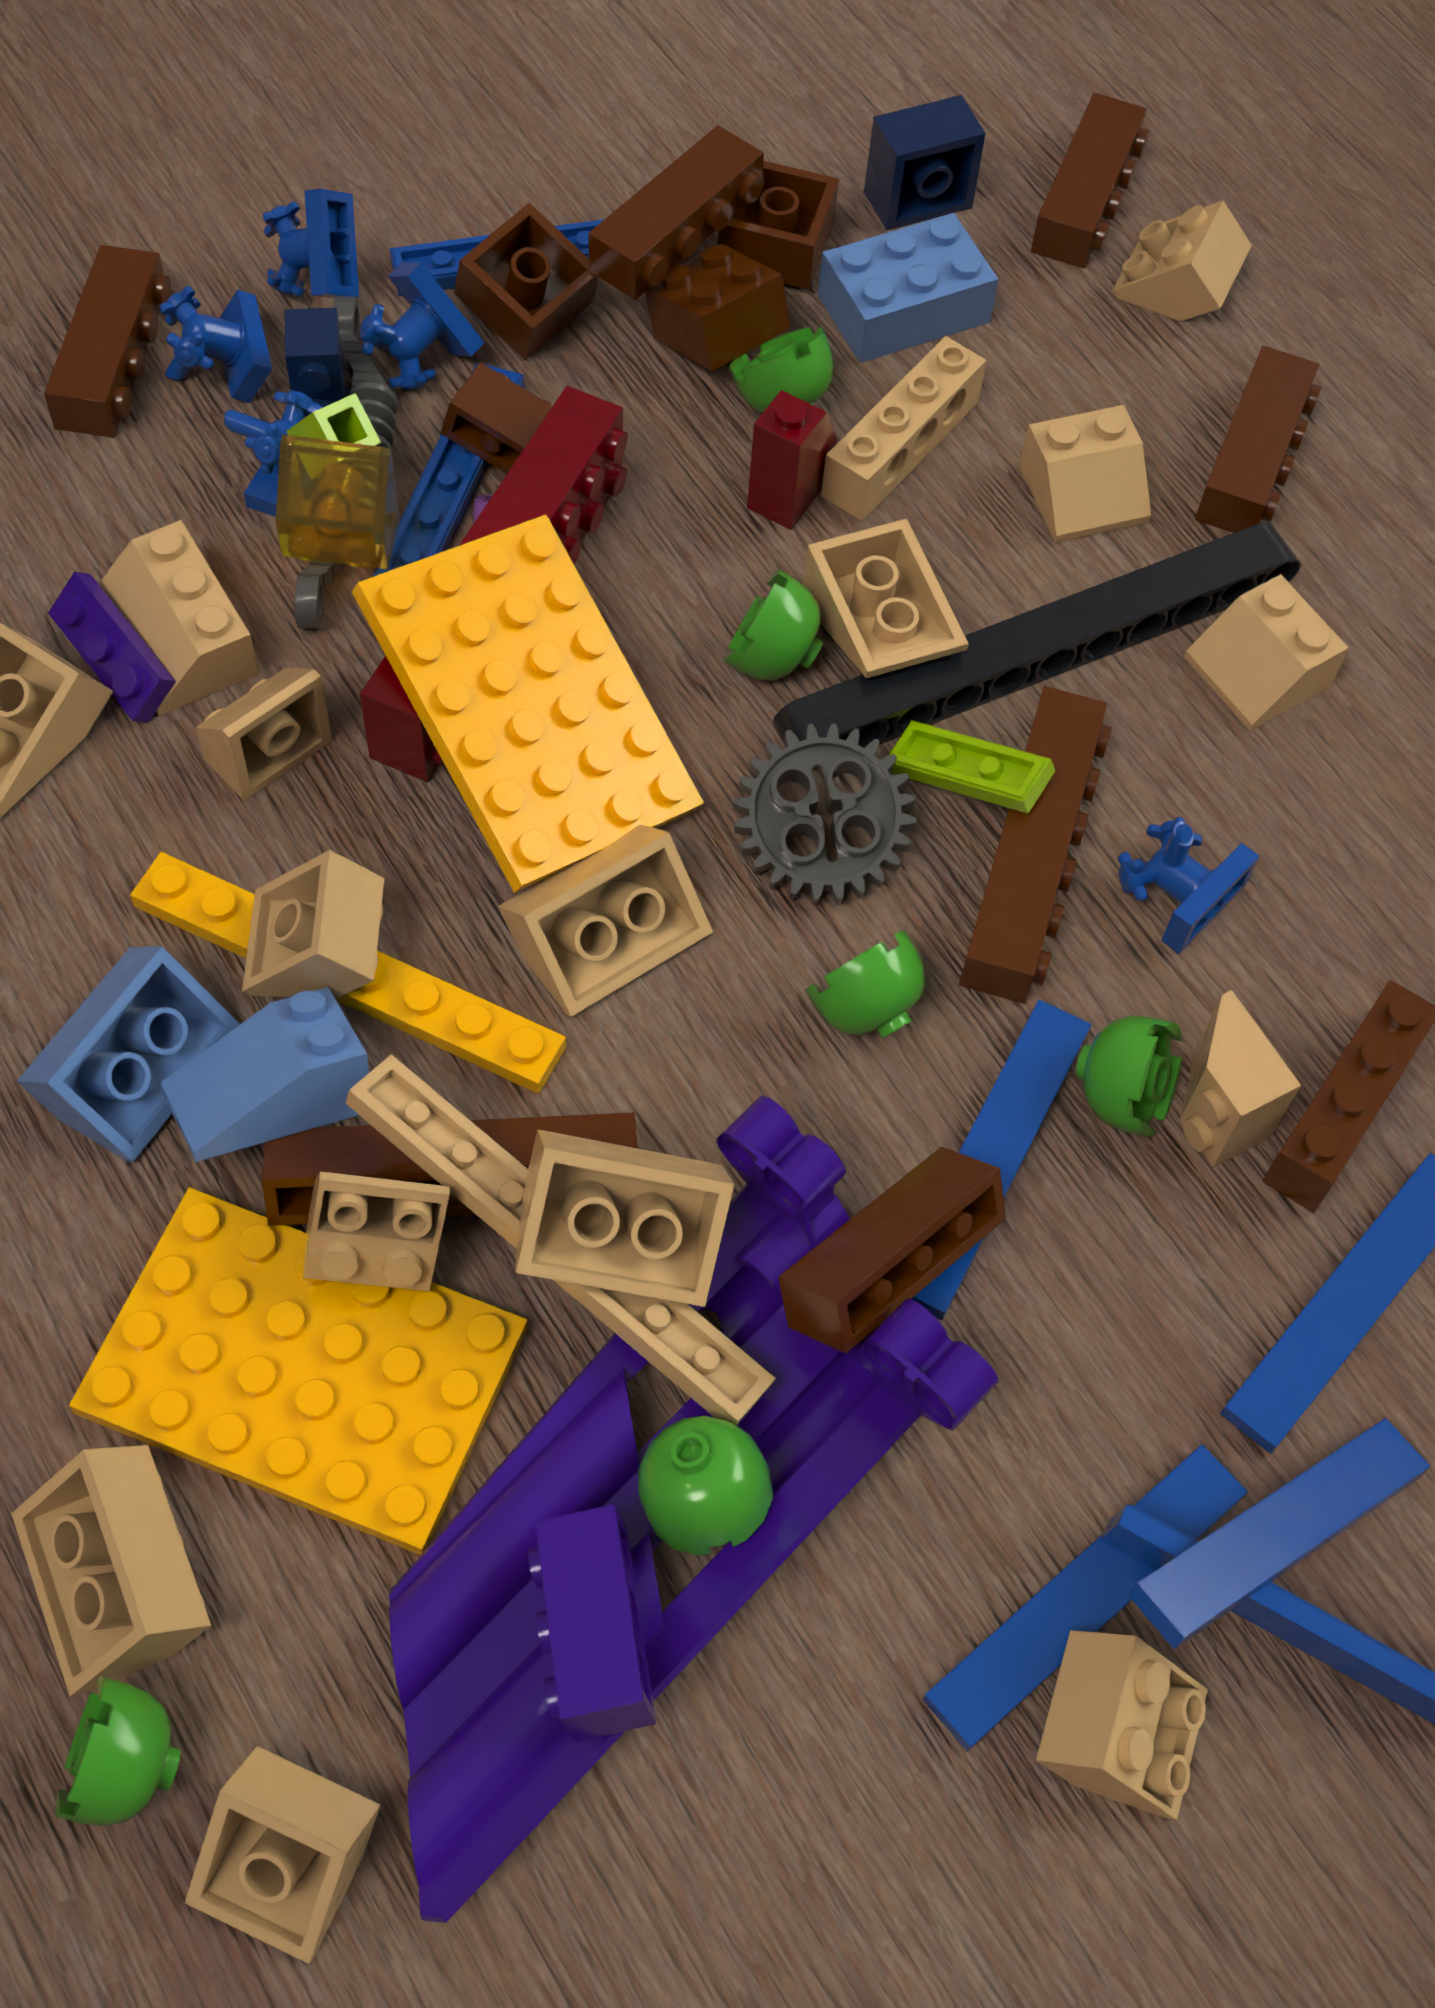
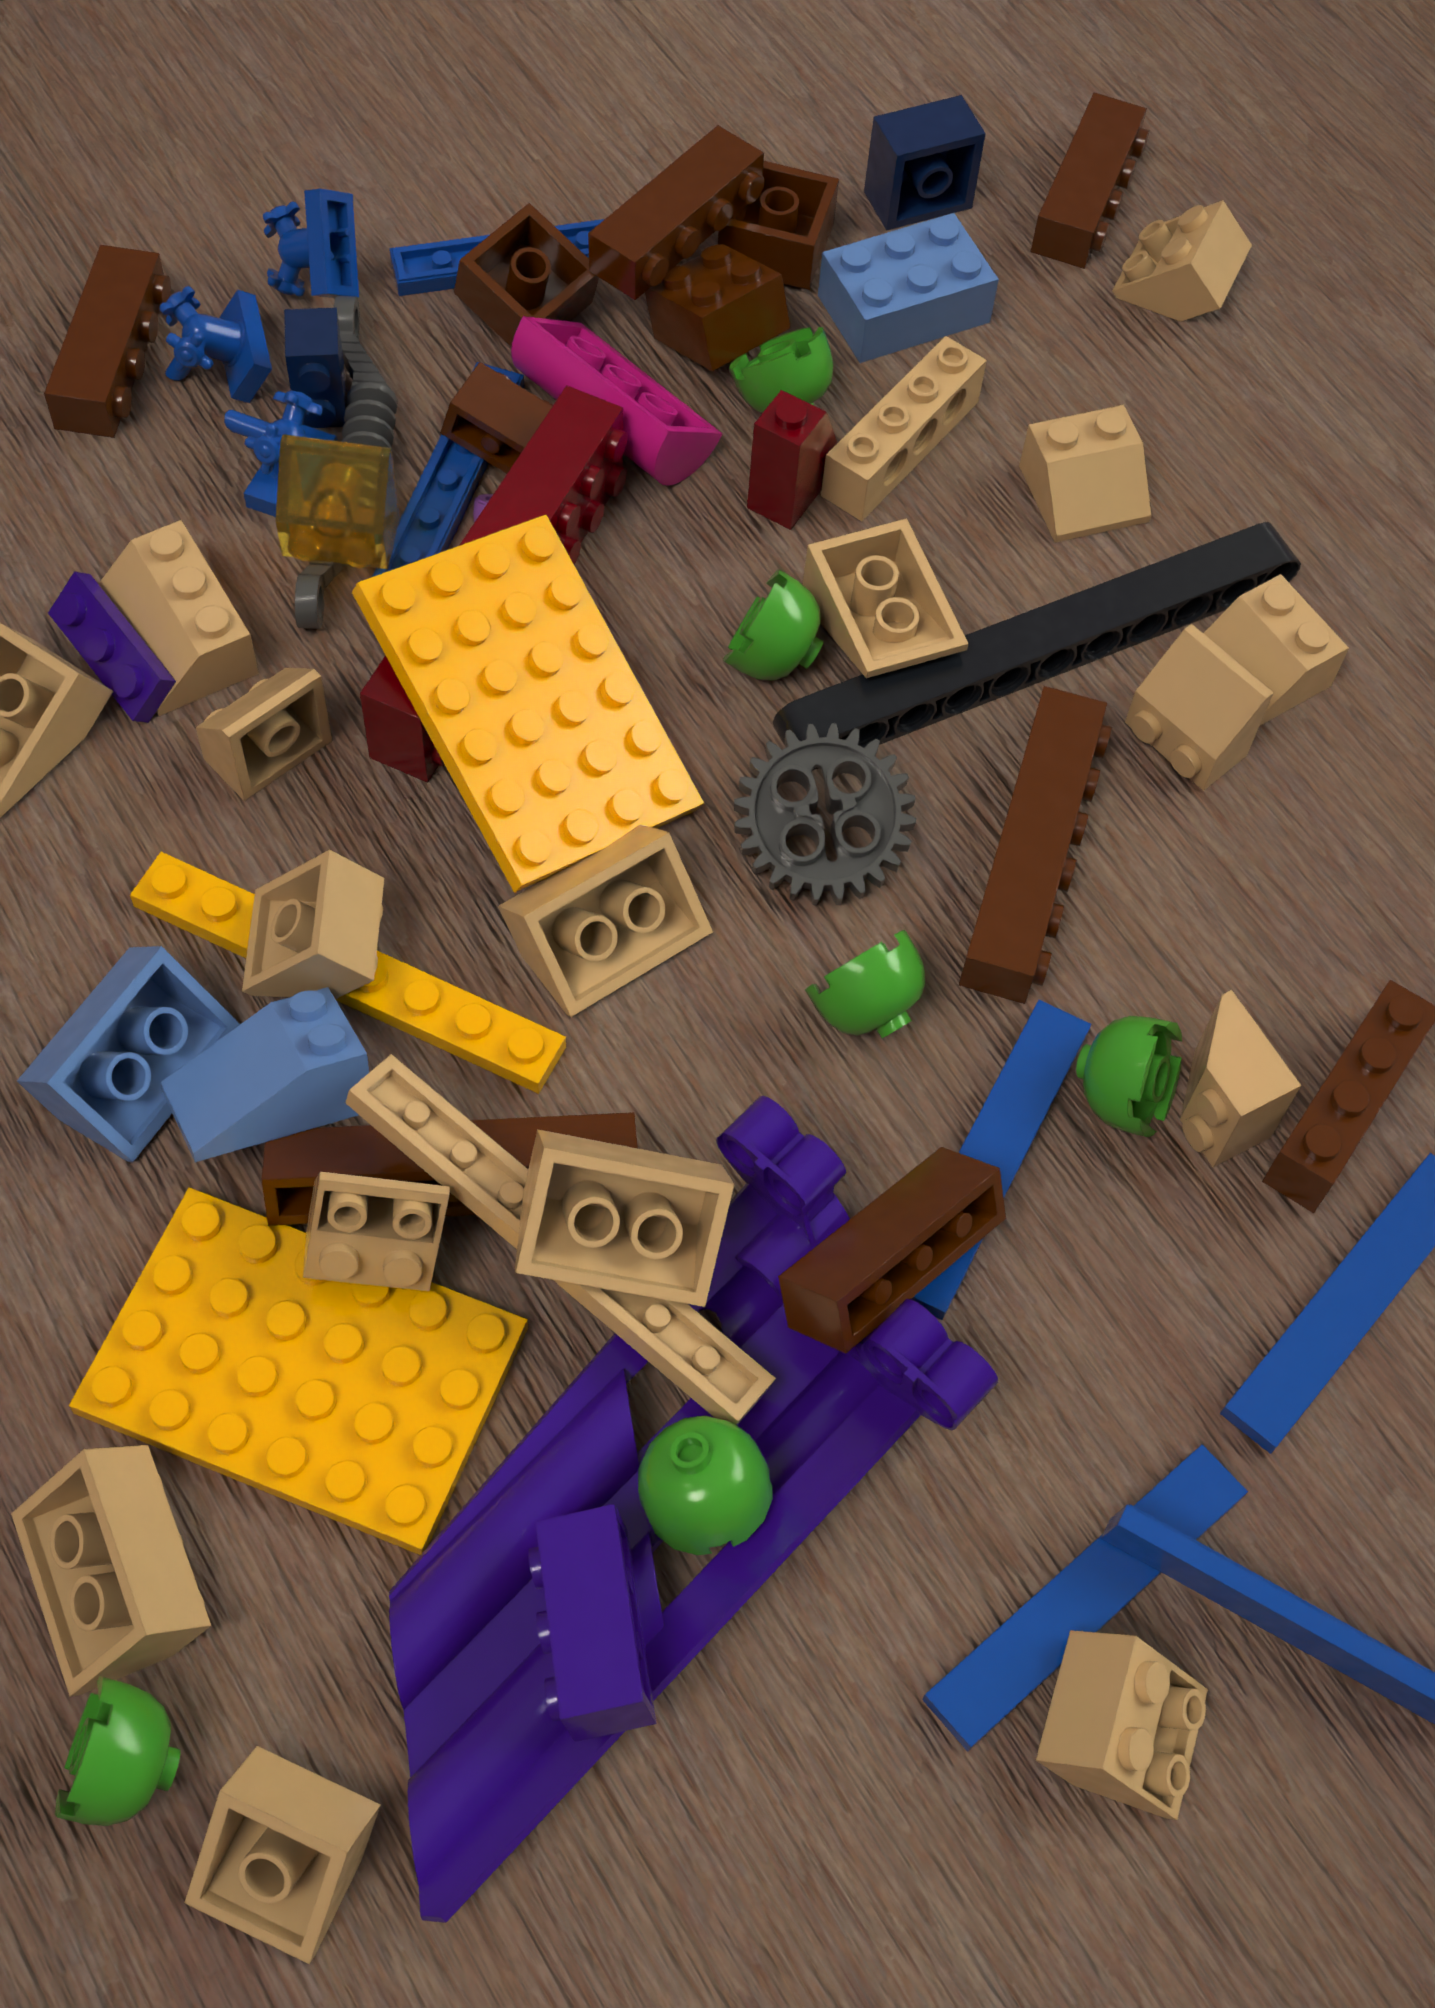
lime brick [287,393,381,480] -> none
blue piece [359,263,485,389] -> none
lime tile [888,720,1055,814] -> none
blue piece [1118,817,1259,954] -> none
blue tile [1128,1418,1430,1649] -> none
reddish brown brick [1195,345,1322,533] -> none
none -> dark pink brick [511,316,723,486]
none -> tan slope [1125,624,1274,791]

